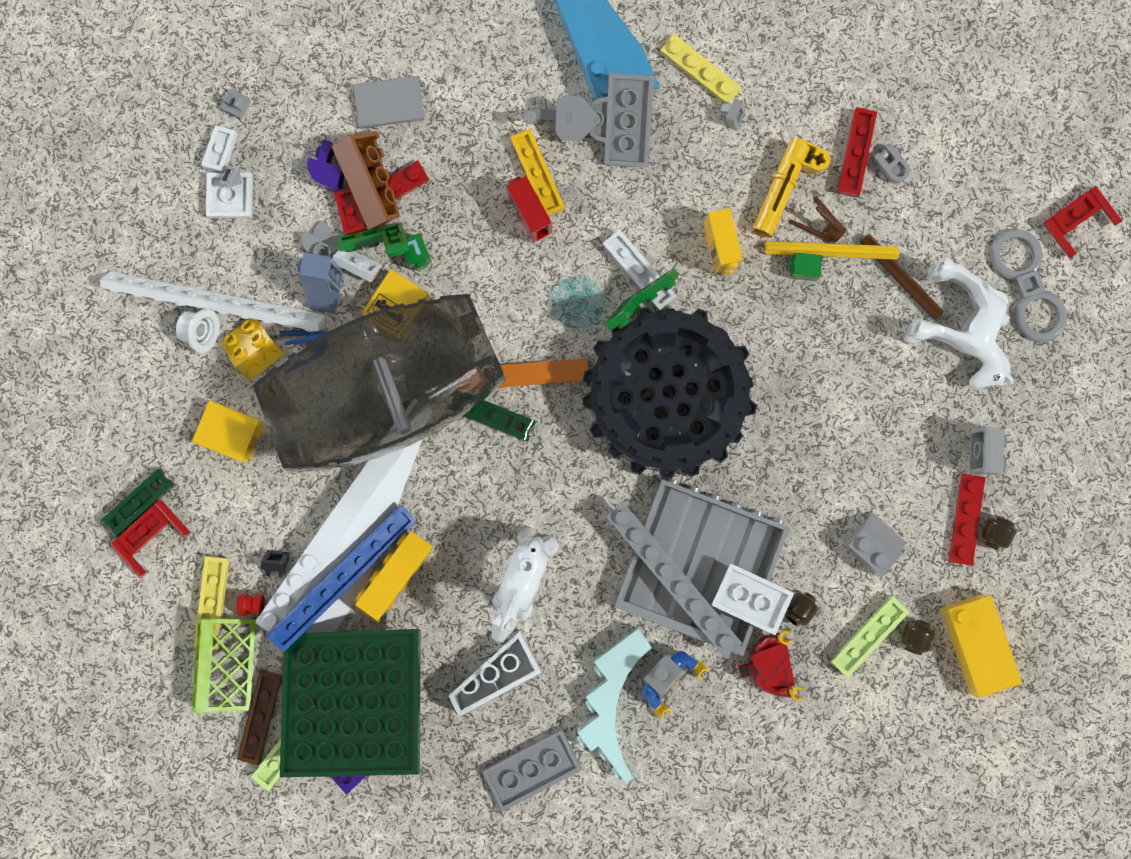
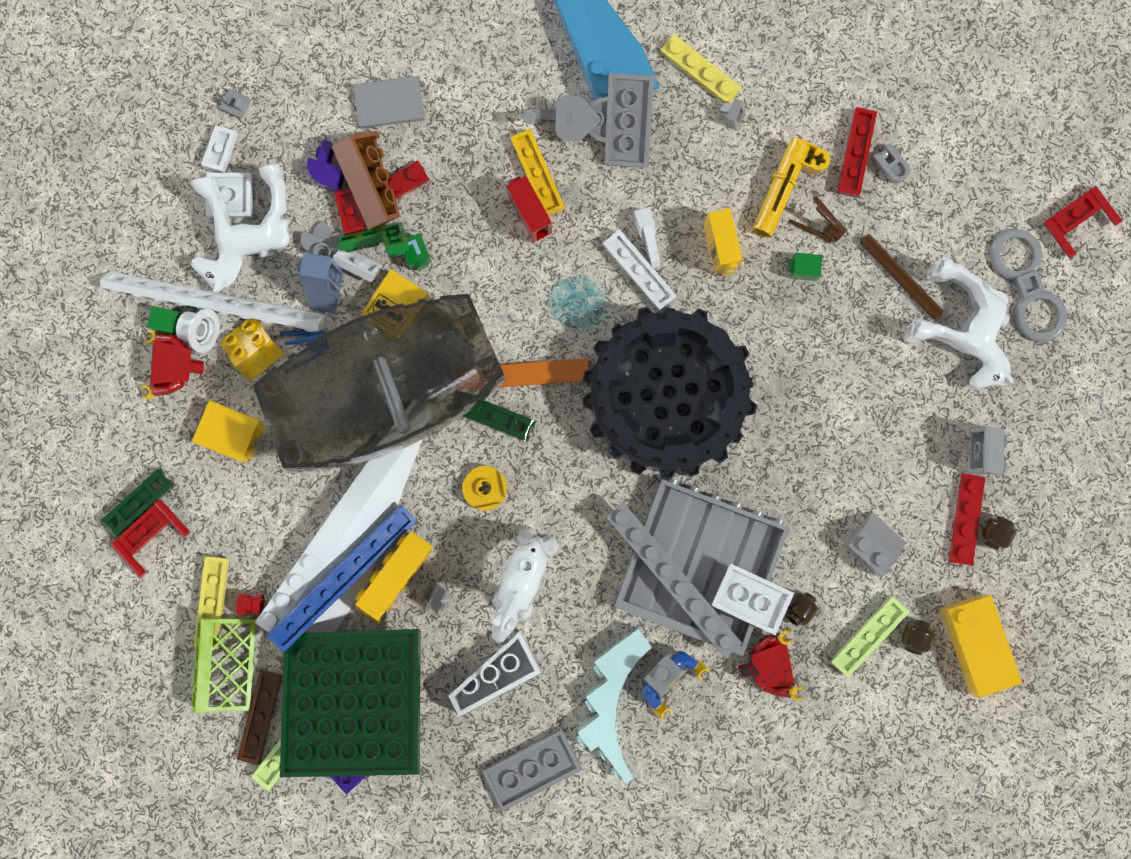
light grey slope [219,165,242,187] -> none
black tile [261,550,289,577] -> none
green plate [605,268,679,331] -> none
yellow axle [765,241,899,260] -> none
none -> red torso [141,330,204,399]
none -> green brick [146,306,182,336]
none -> white animal [191,164,291,293]
none -> light grey tile [420,581,451,610]
none -> yellow plate [462,466,508,511]
none -> white piece [634,207,660,268]

